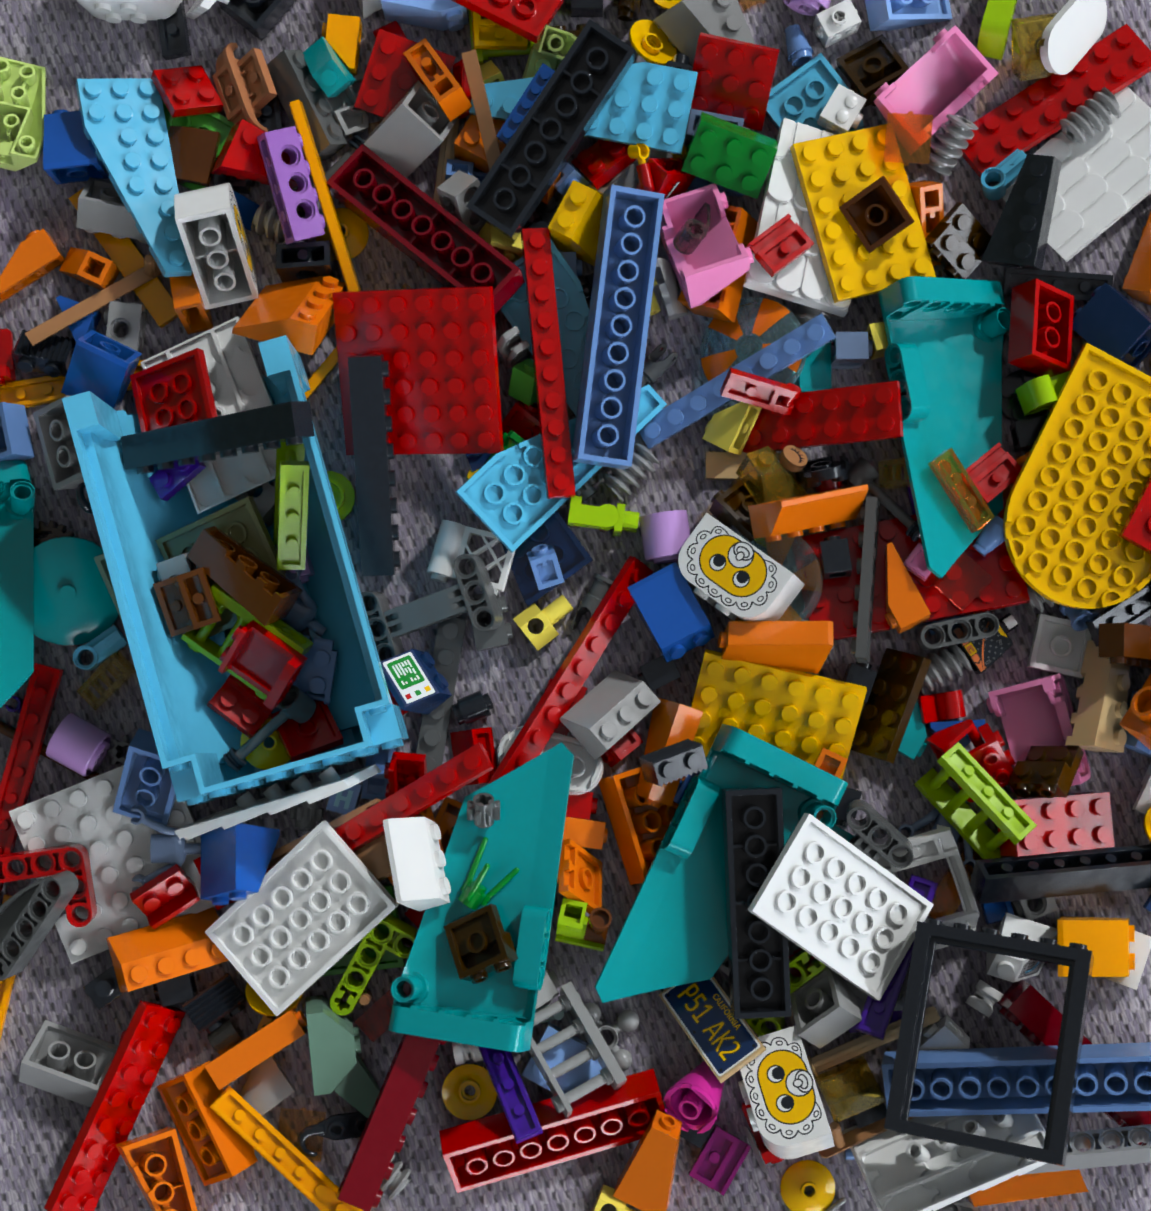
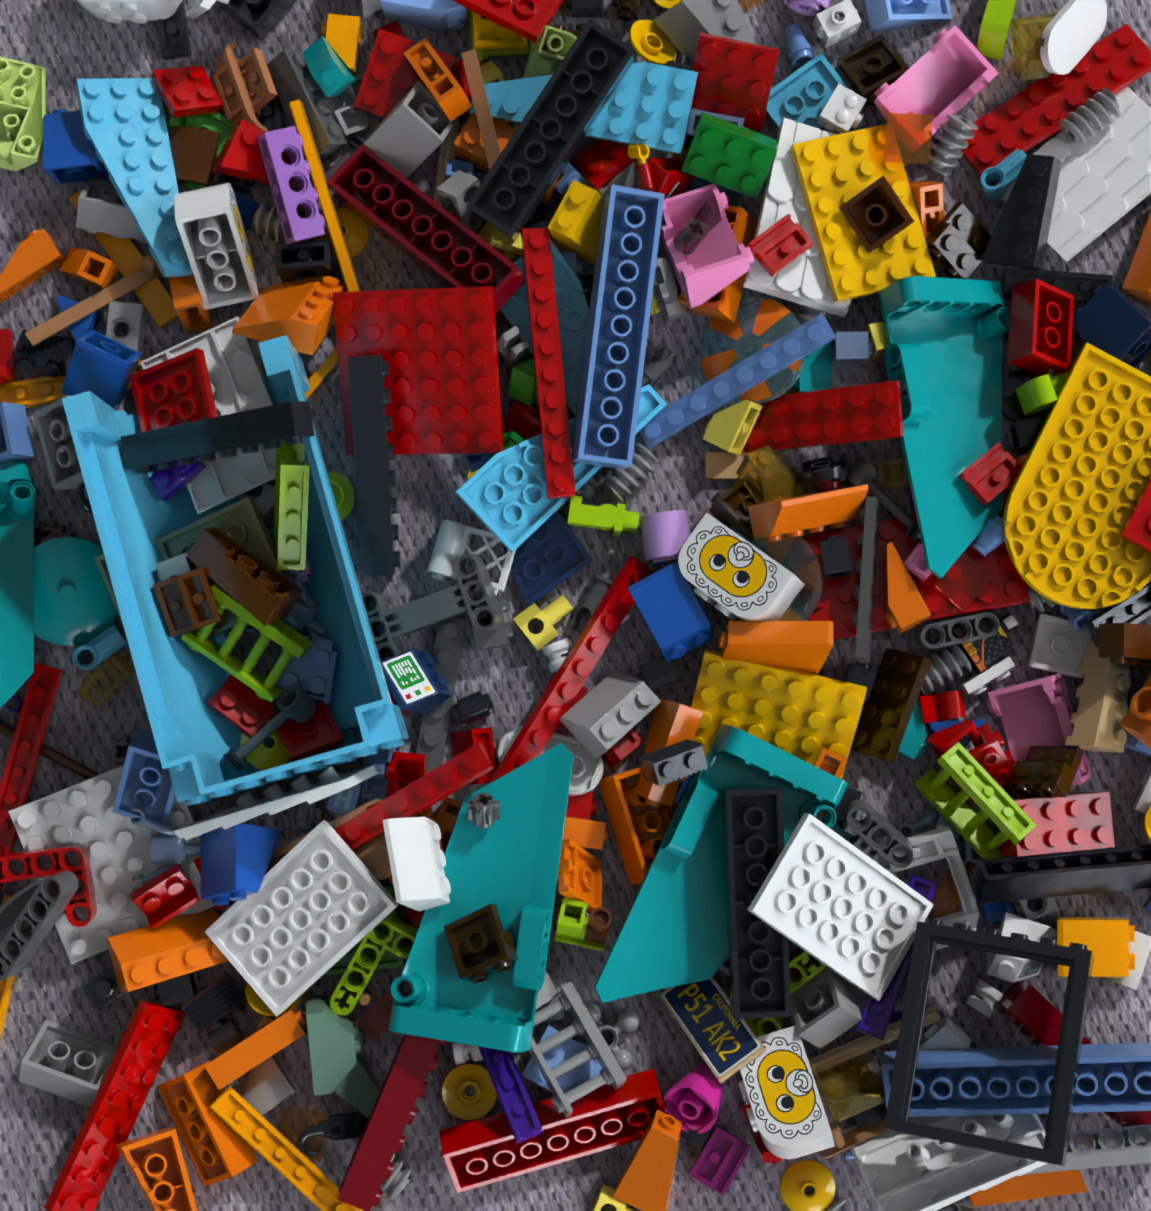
lavender piece [46,713,111,777] -> none
red panel [218,620,308,710] -> none
green plant [458,837,519,910] -> none
blue piece [496,63,555,145] -> none
medium blue bracket [526,544,565,590] -> none
plate [720,368,801,415] -> none
medium nougat tile [779,445,808,472] -> none
clear orange plate [928,447,995,533] -> none
none -> white wheel [541,639,569,674]
none -> white plate [959,656,1015,696]

